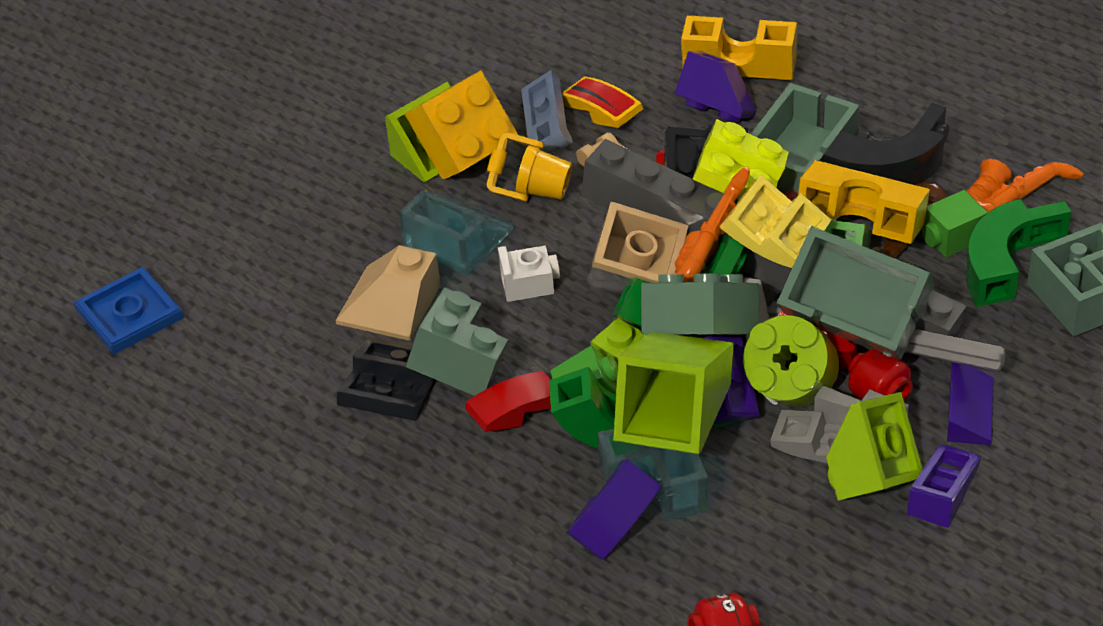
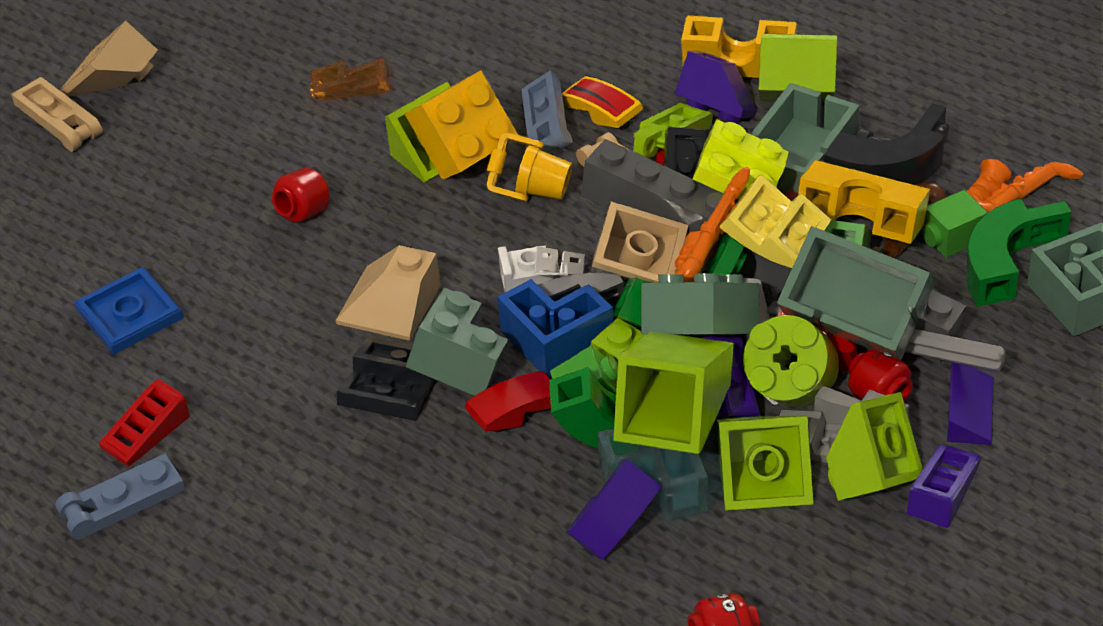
clear light blue slope [399,189,513,275] -> none
none -> tan plate [11,77,103,152]
none -> sand blue plate [55,453,185,540]
none -> tan slope [60,20,158,97]
none -> red slope [99,379,190,467]
none -> red head [272,167,330,223]
none -> clear orange slope [311,58,390,100]
none -> blue brick [497,279,613,377]
none -> white piece [534,246,585,278]
none -> light grey slope [538,273,625,302]
none -> lime hinge [633,103,713,158]
none -> lime slope [716,416,814,511]
none -> lime slope [759,34,837,103]

